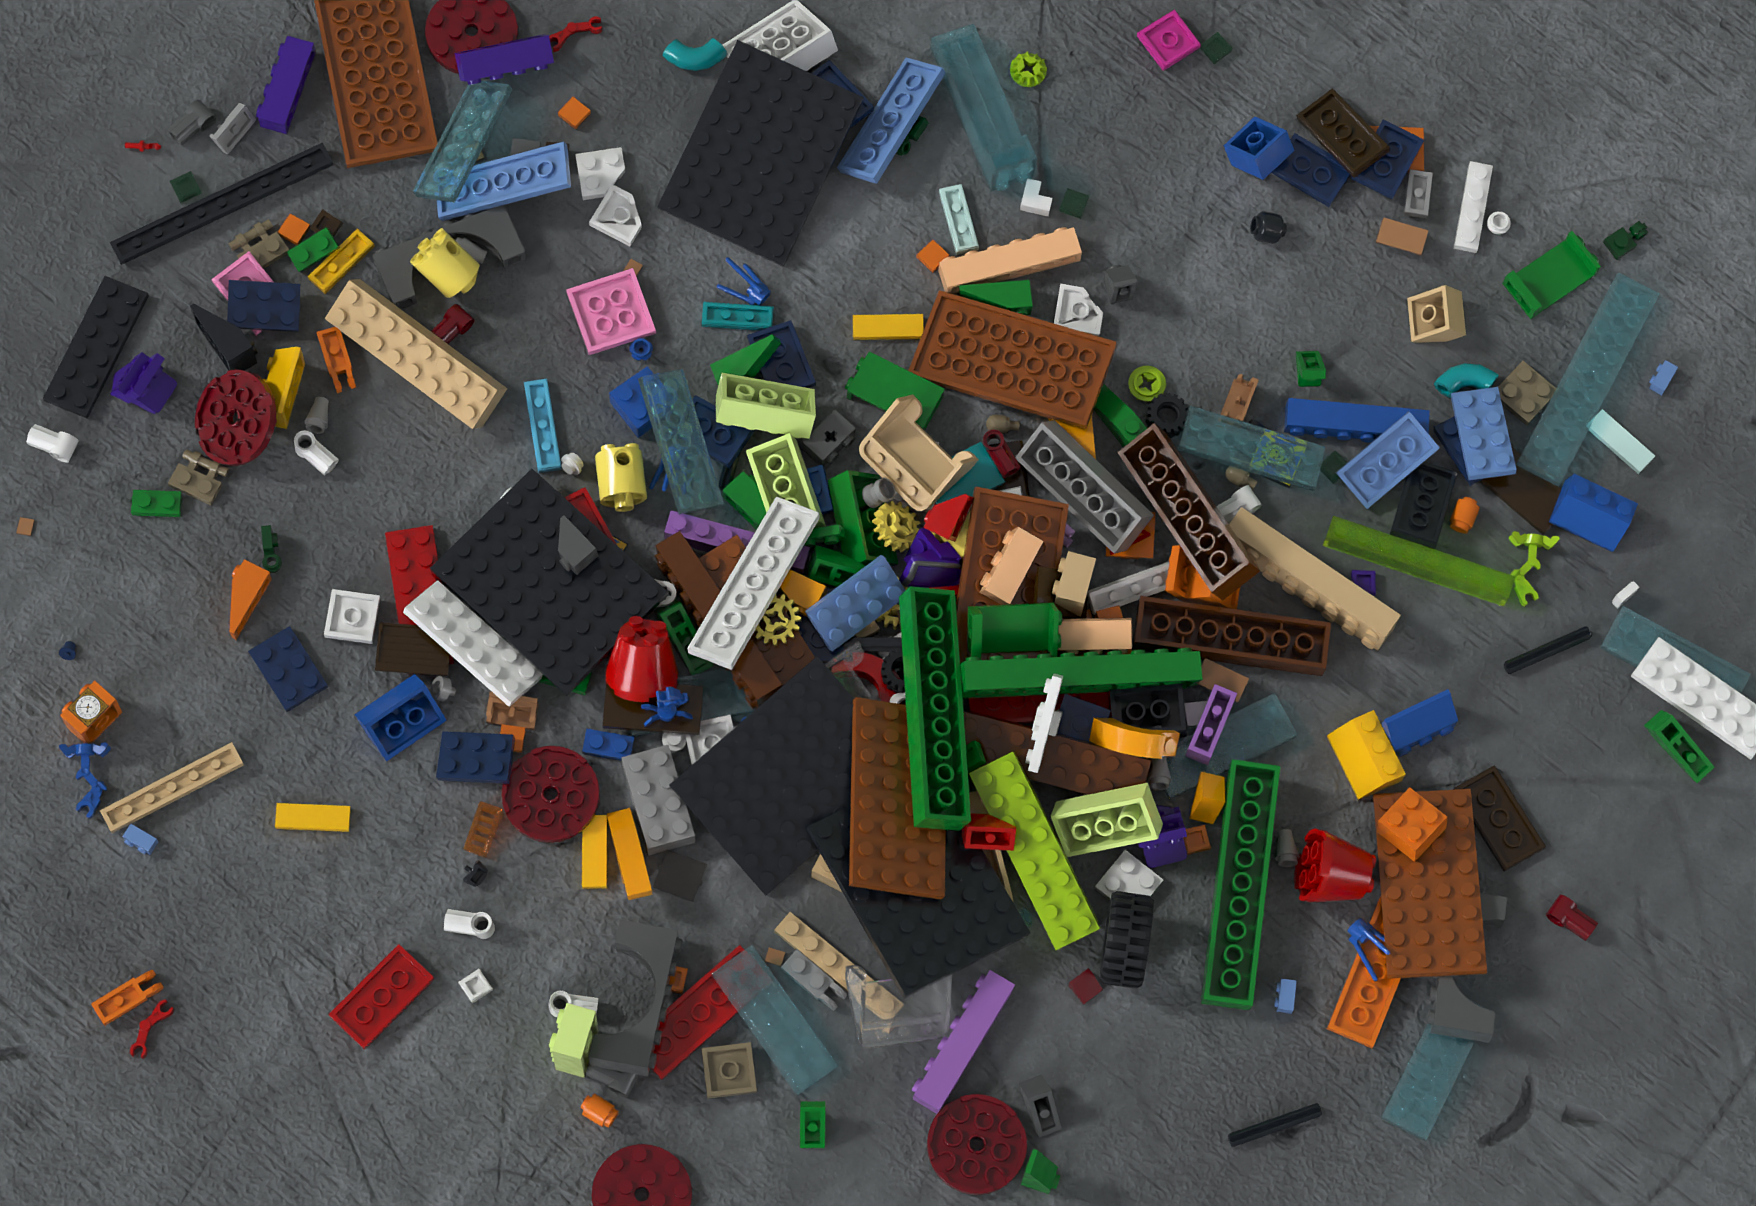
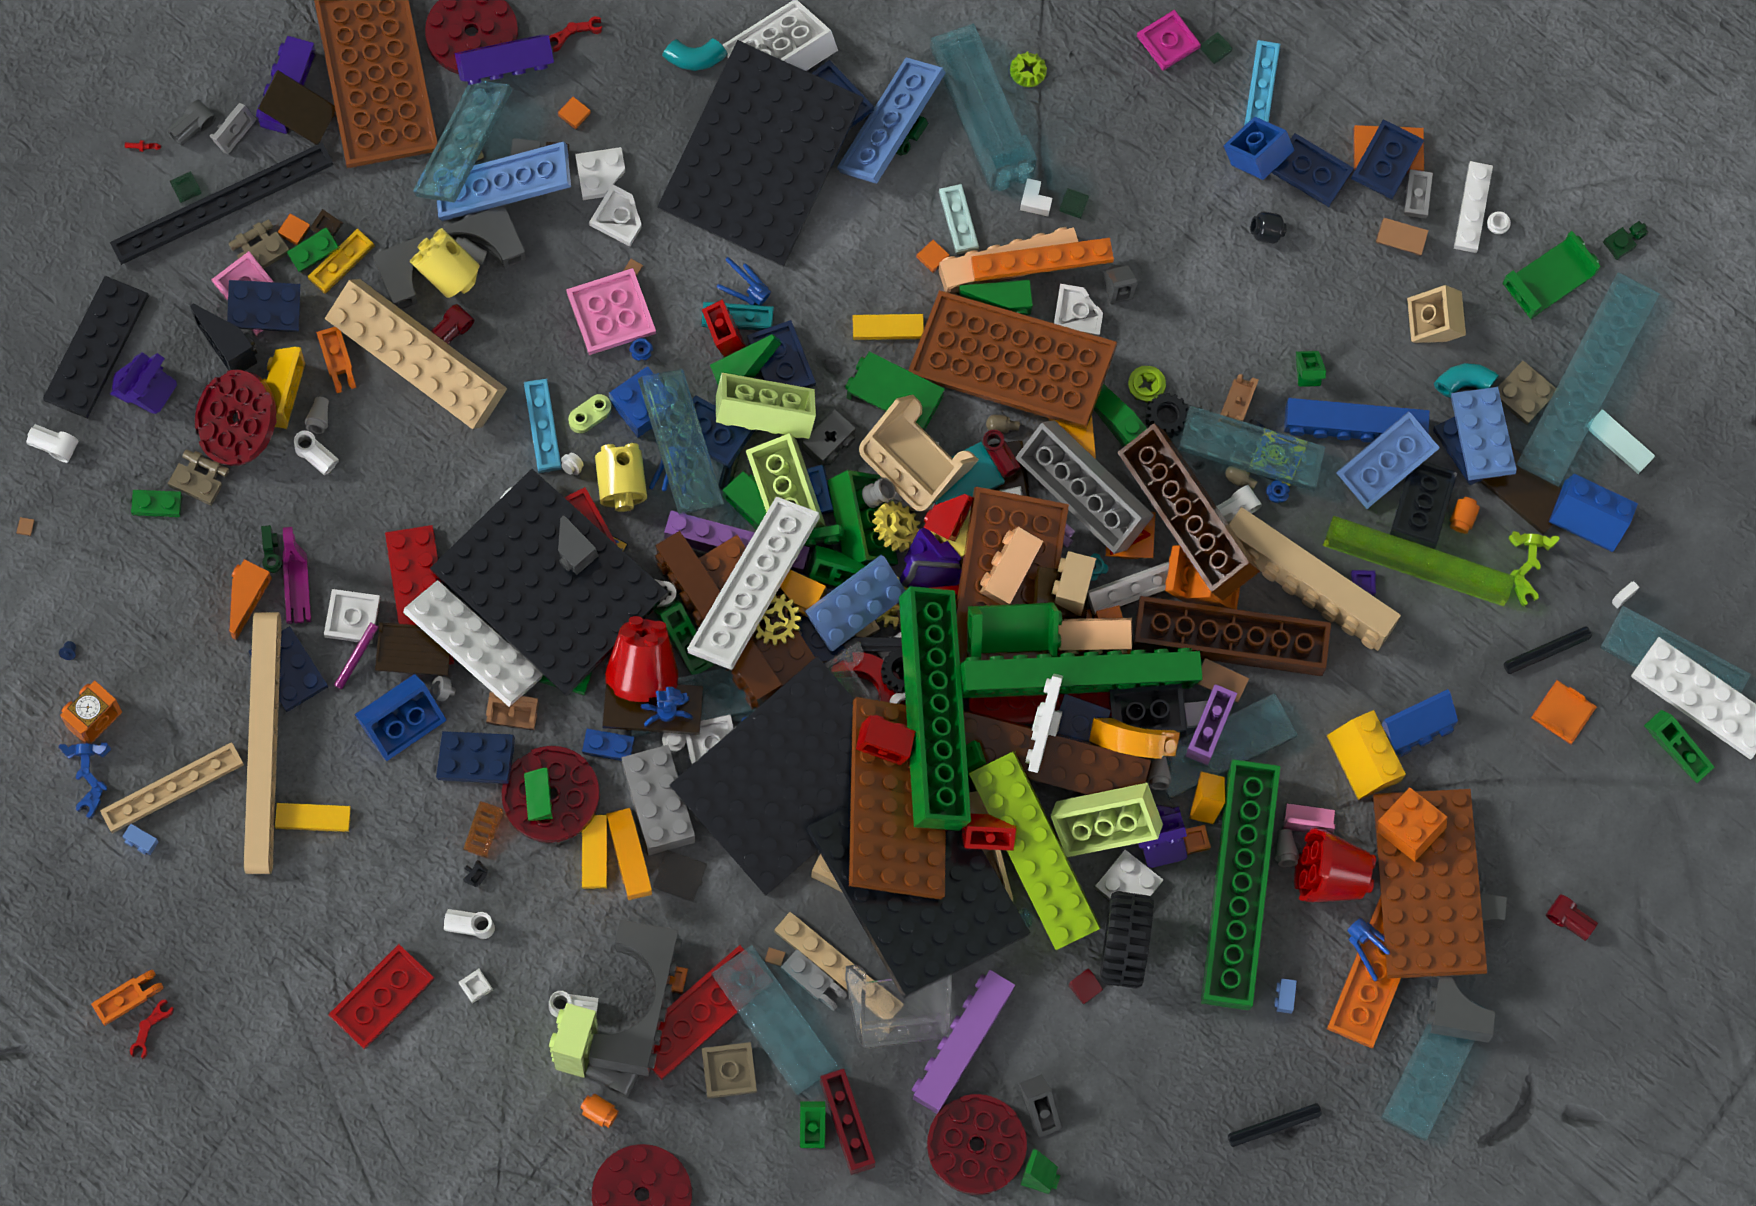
orange tile [500,724,526,753] -> none
dark brown tile [1296,88,1390,178] -> none
clear green tile [1317,450,1347,484] -> none
dark brown tile [1453,765,1546,872] -> none
medium blue piece [1649,360,1678,396] -> none
none -> tan beam [244,612,281,874]
none -> dark brown piece [258,70,336,145]
none -> magenta hinge [283,527,311,624]
none -> magenta bar [334,622,379,689]
none -> green slope [524,768,553,821]
none -> yellowish green plate [568,394,611,433]
none -> red slope [702,299,746,358]
none -> dark red brick [820,1069,875,1175]
none -> red brick [856,715,915,765]
none -> orange plate [971,238,1114,281]
none -> teal plate [1090,553,1108,581]
none -> medium azure tile [1244,40,1280,126]
none -> blue plate [1266,480,1290,503]
none -> bright pink panel [1283,804,1335,834]
none -> orange piece [1531,680,1597,745]

